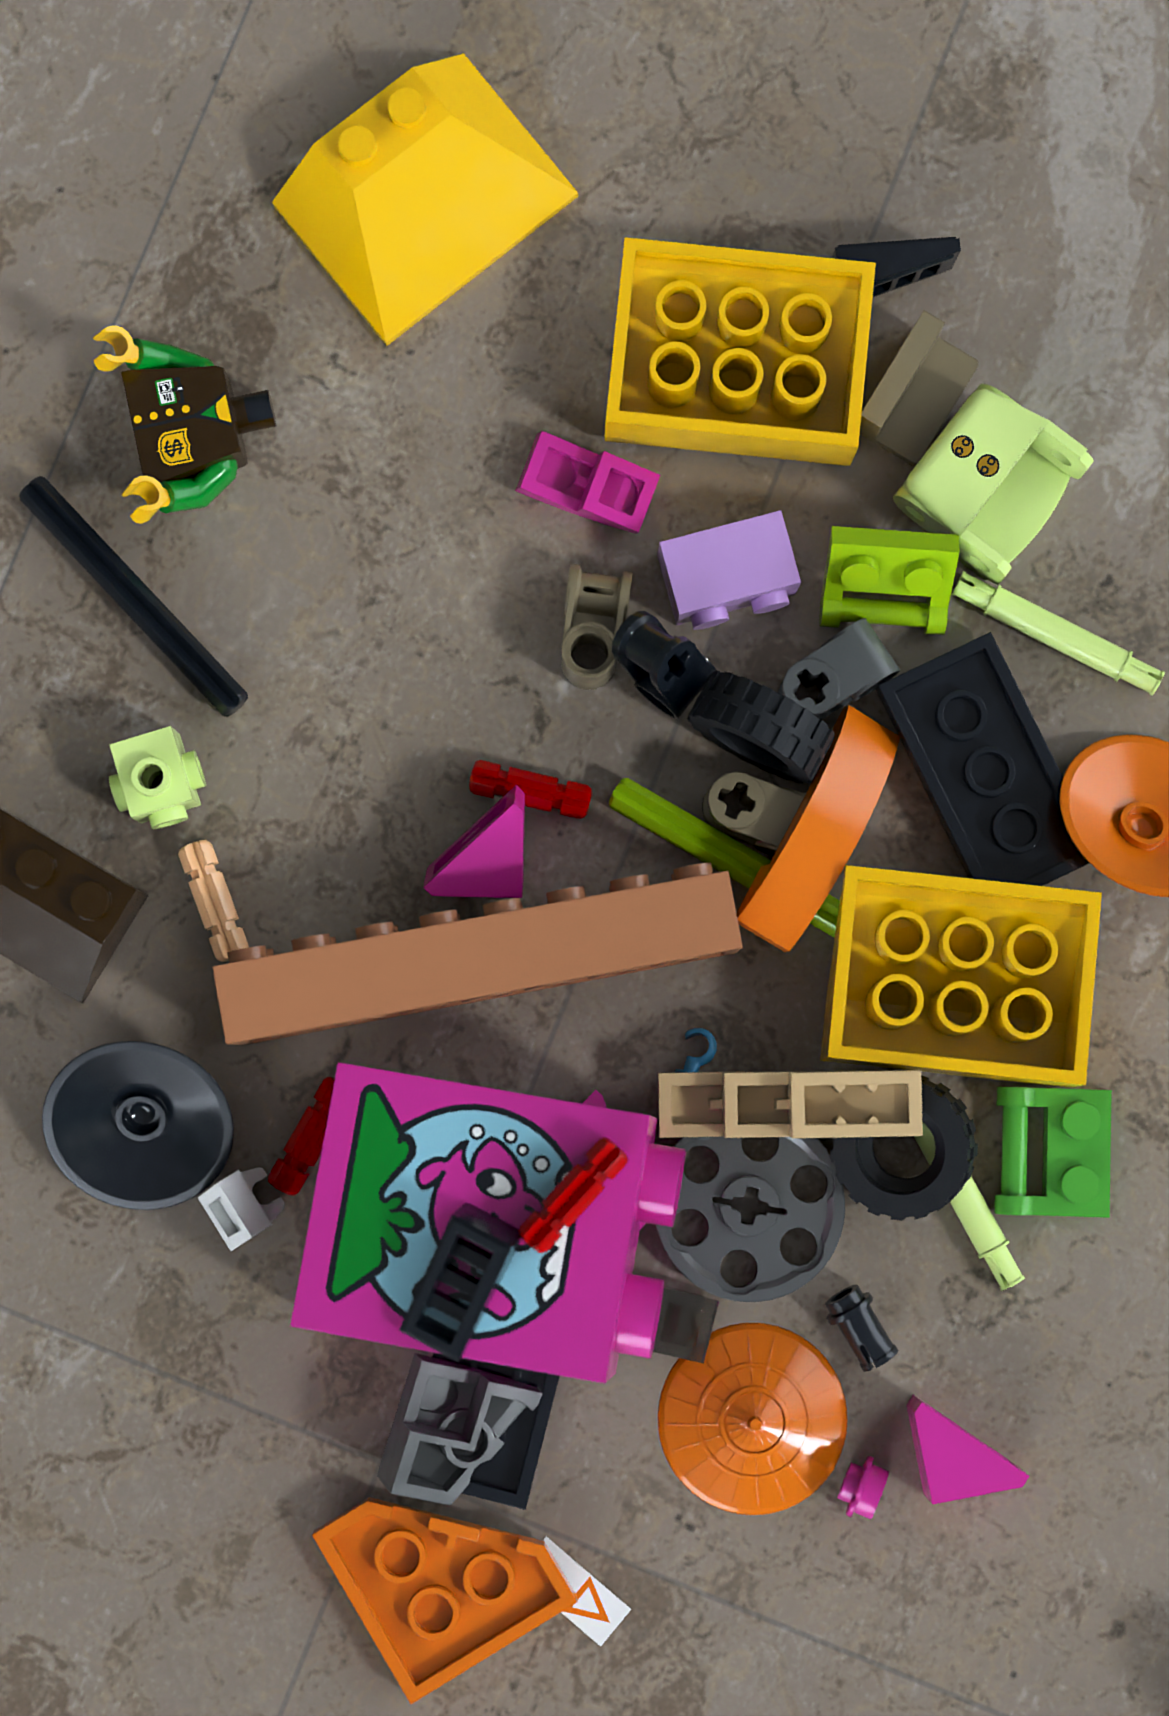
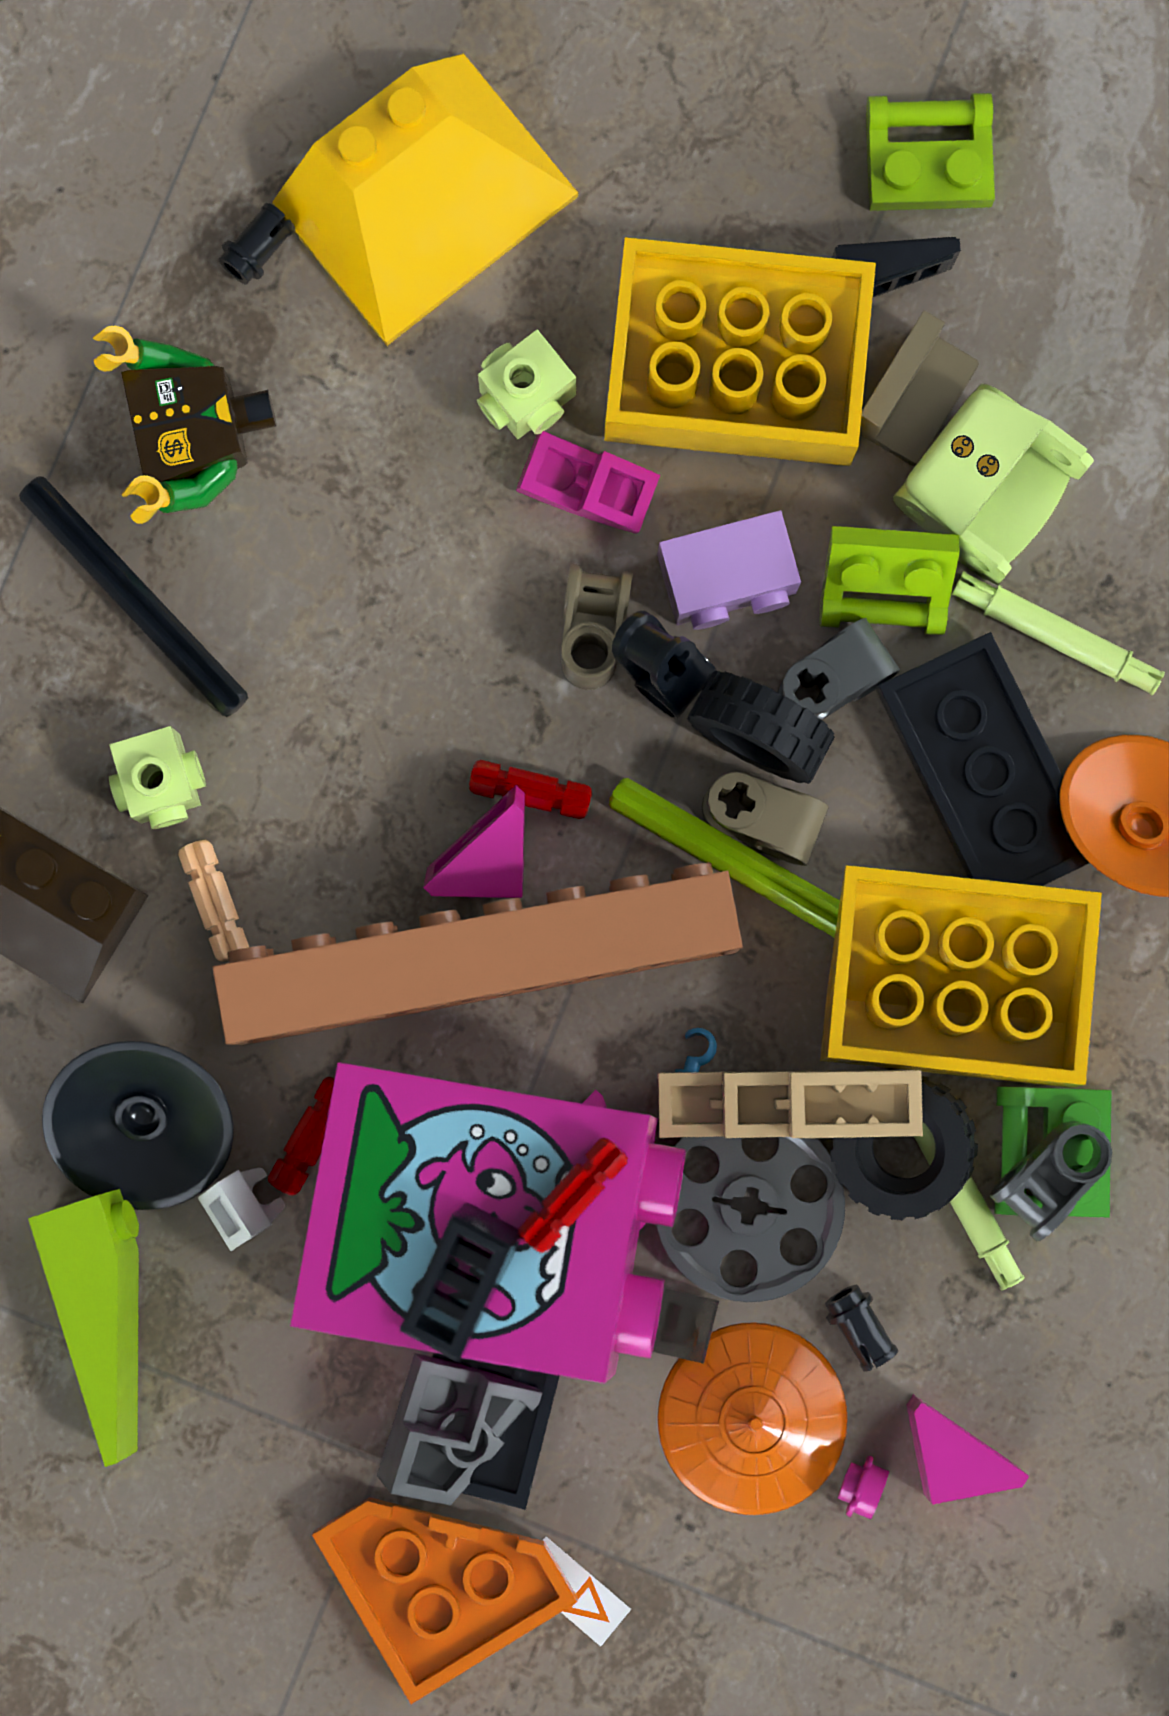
orange slope [736,705,900,953] -> none
none -> lime slope [28,1189,139,1467]
none -> black pin [219,202,296,285]
none -> yellowish green brick [477,329,576,440]
none -> lime plate [866,93,995,211]
none -> dark grey piece [990,1121,1113,1242]

